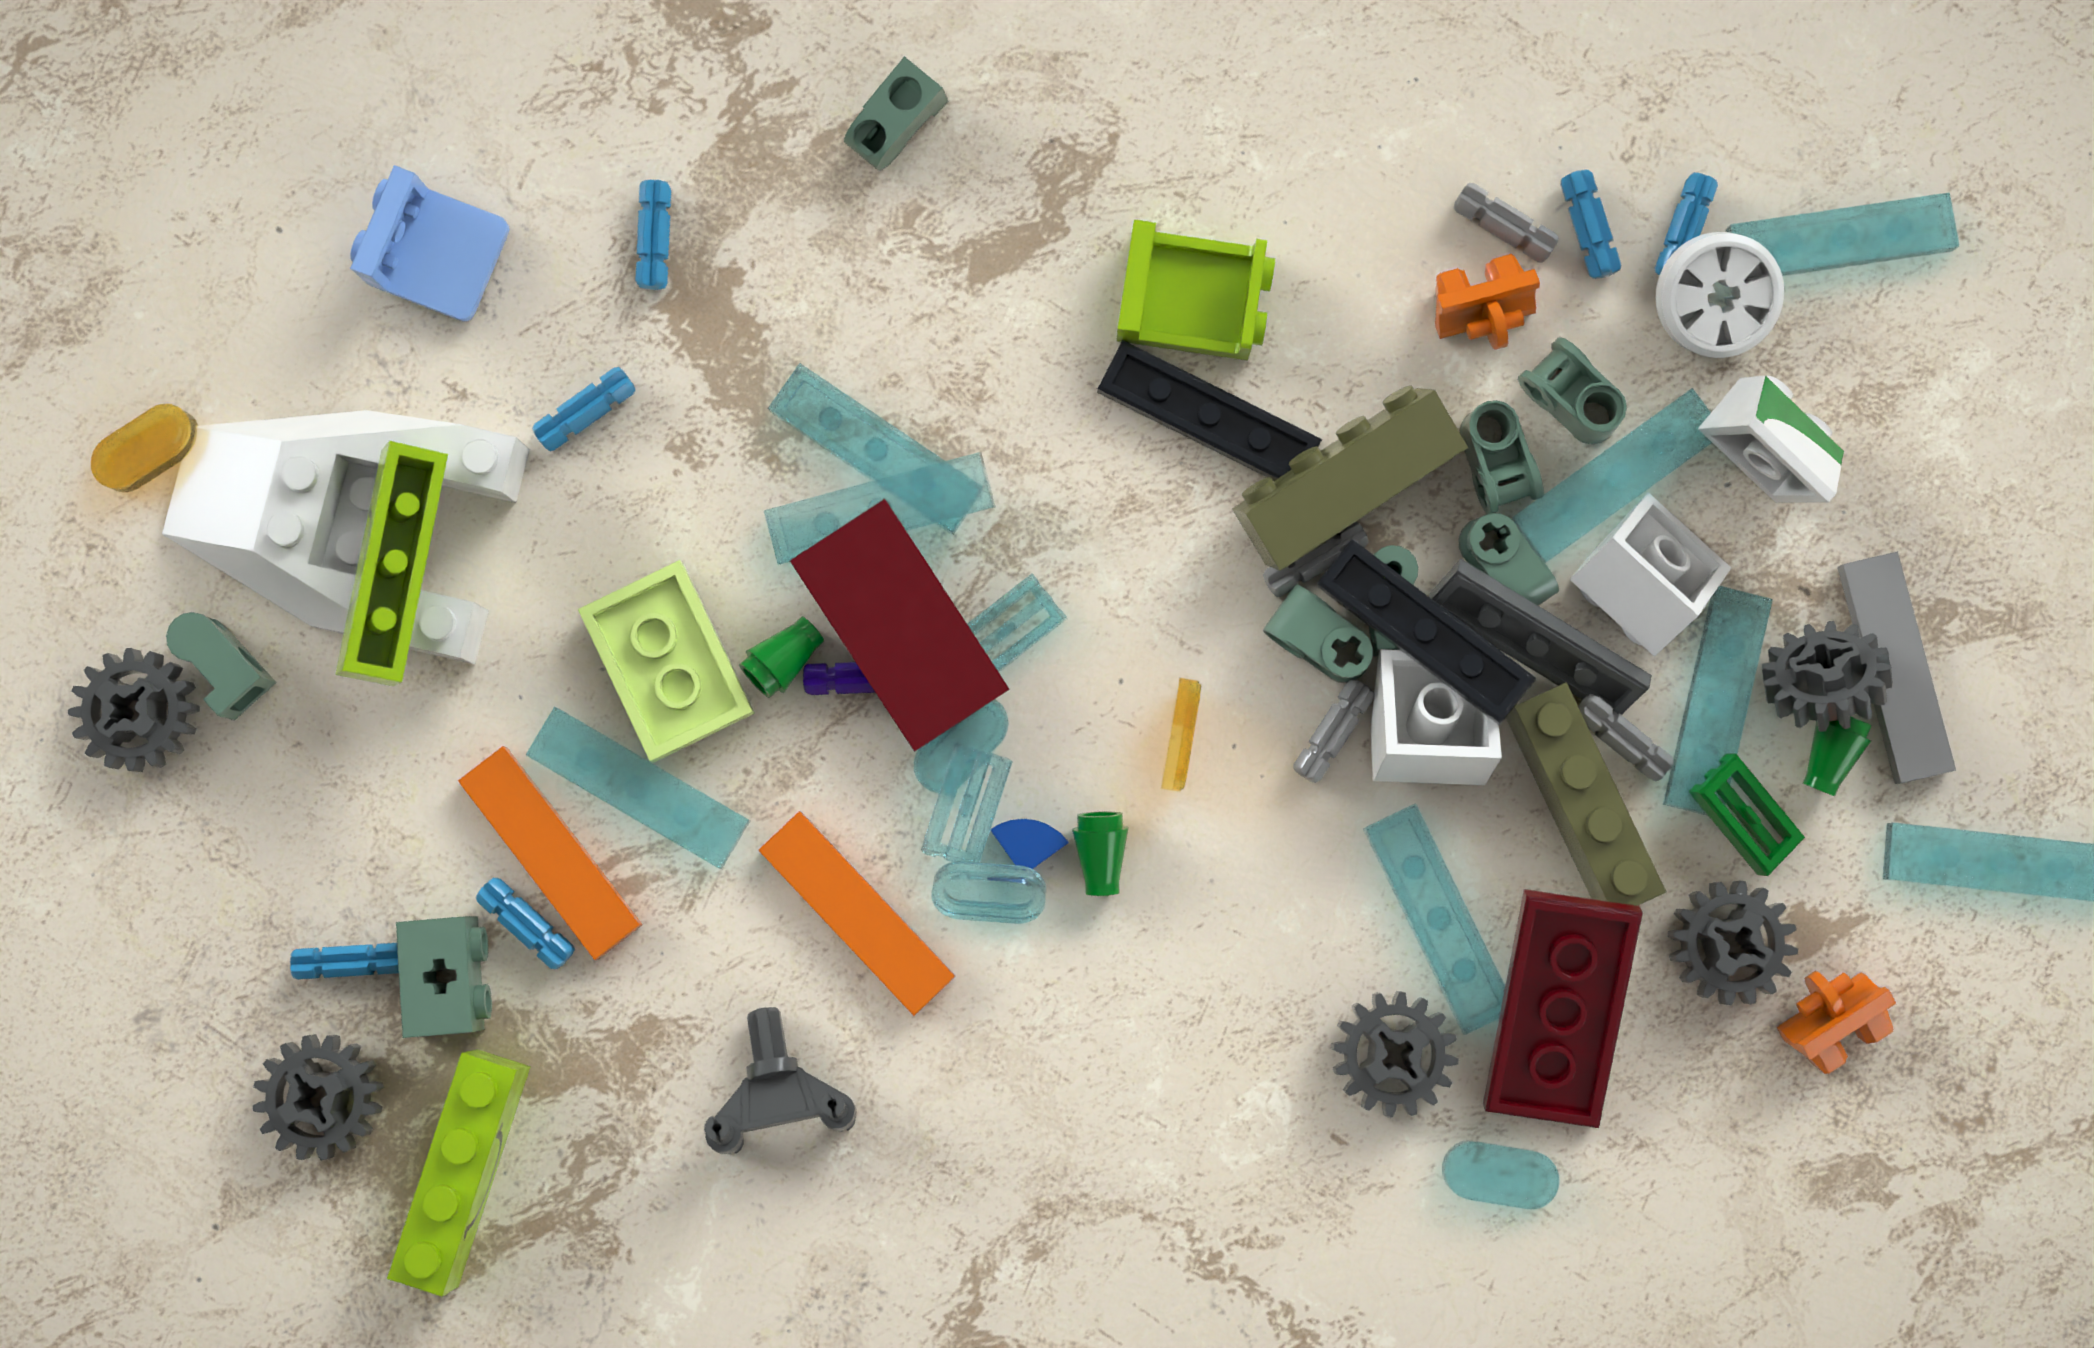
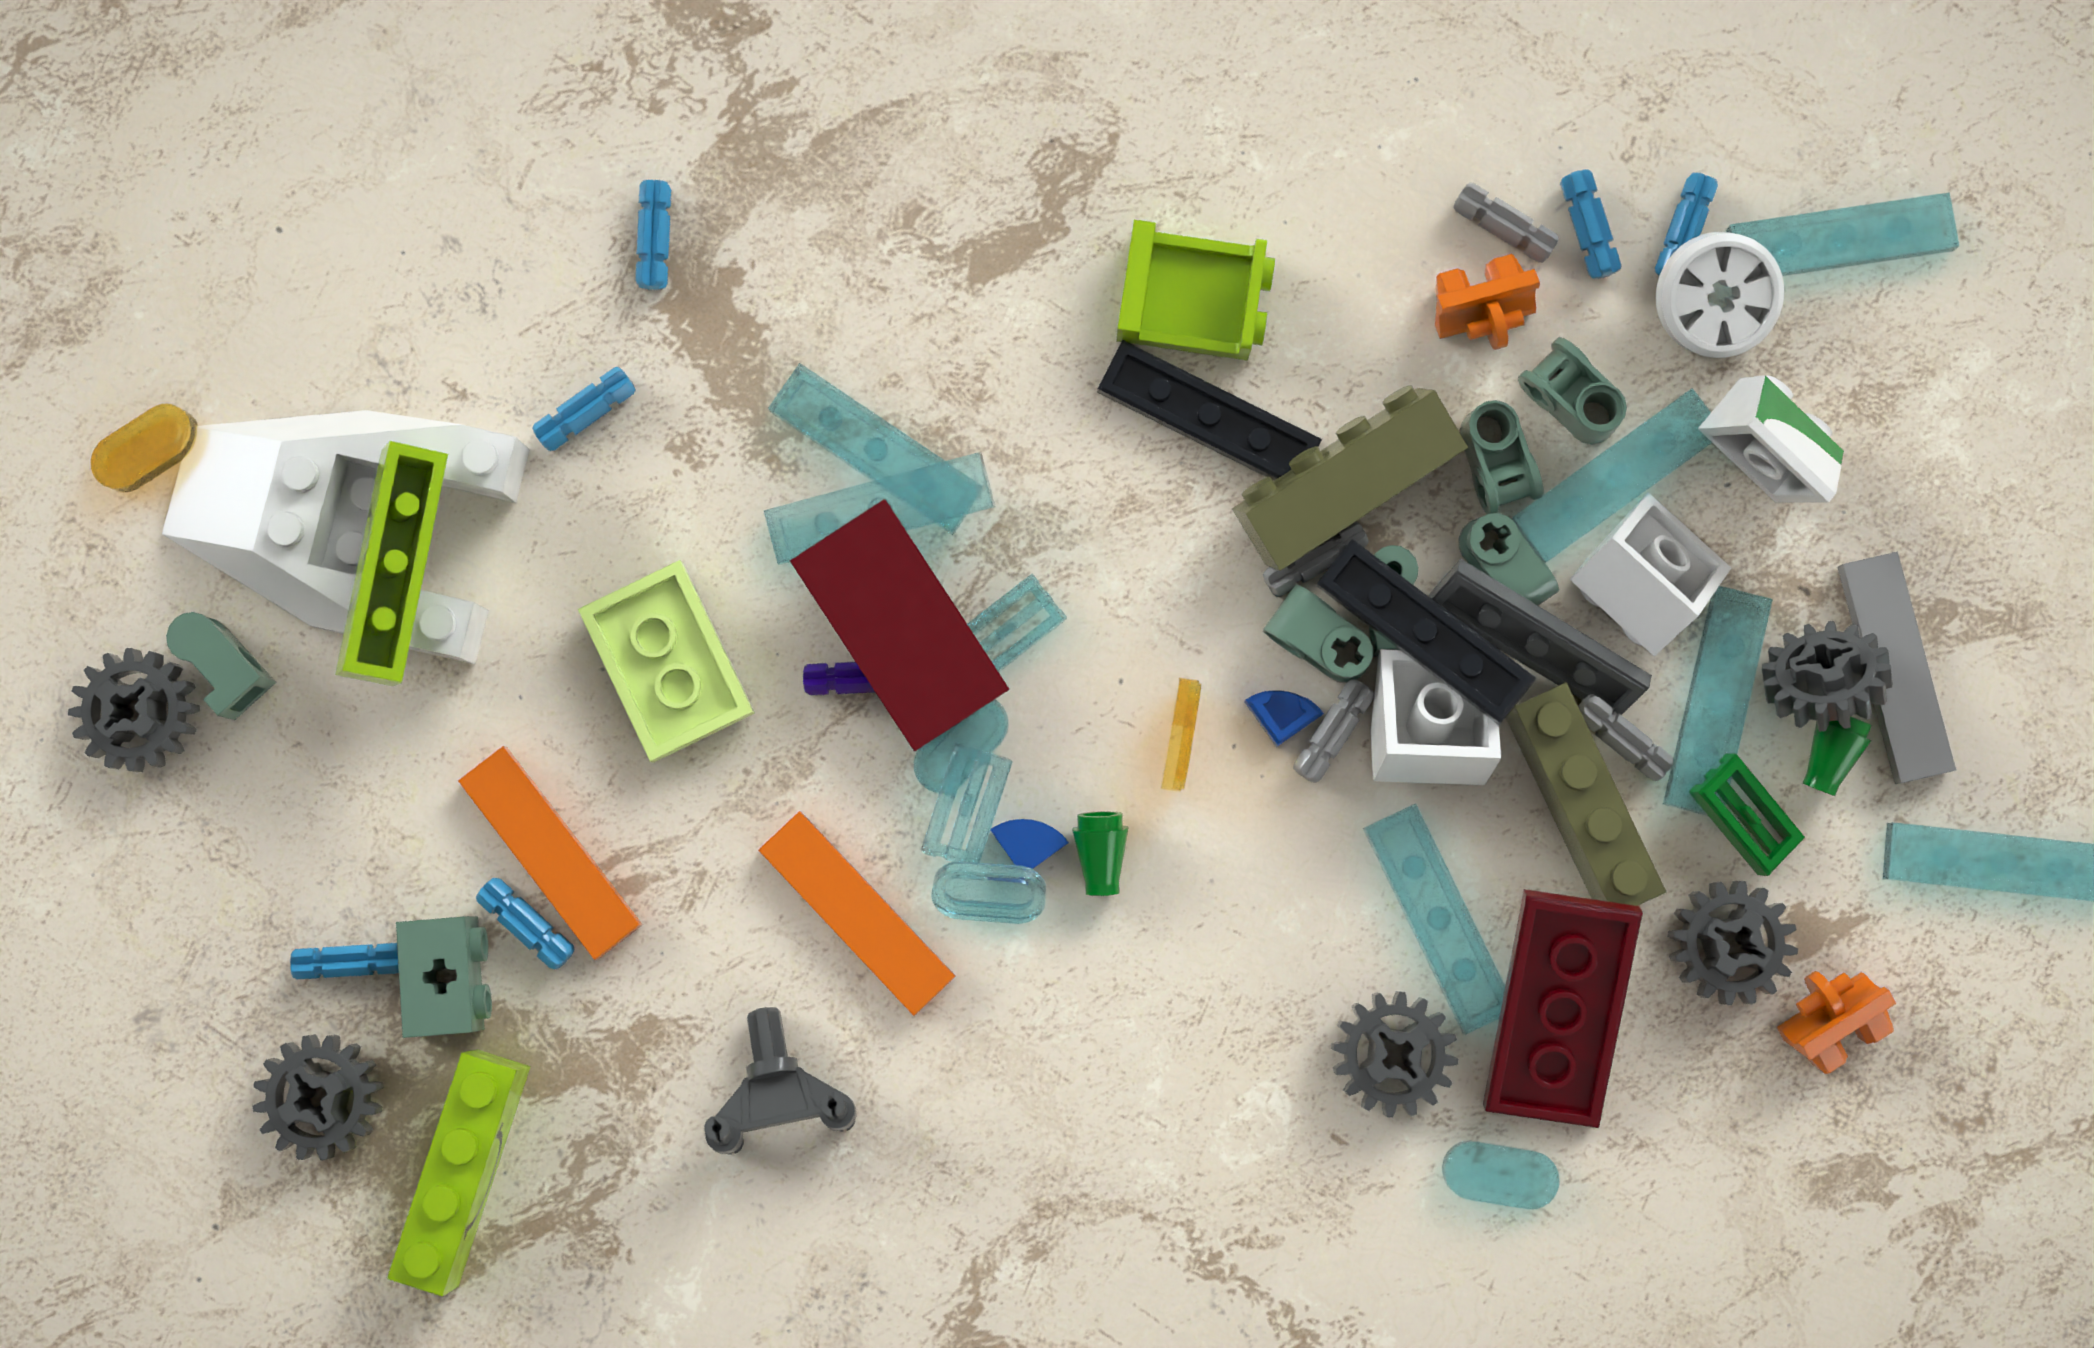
light blue bracket [350,165,509,321] -> none
clear light blue tile [526,706,751,869] -> none
green cone [739,616,824,698] -> none
sand green leg [844,56,948,171] -> none
none -> blue tile [1244,691,1324,747]

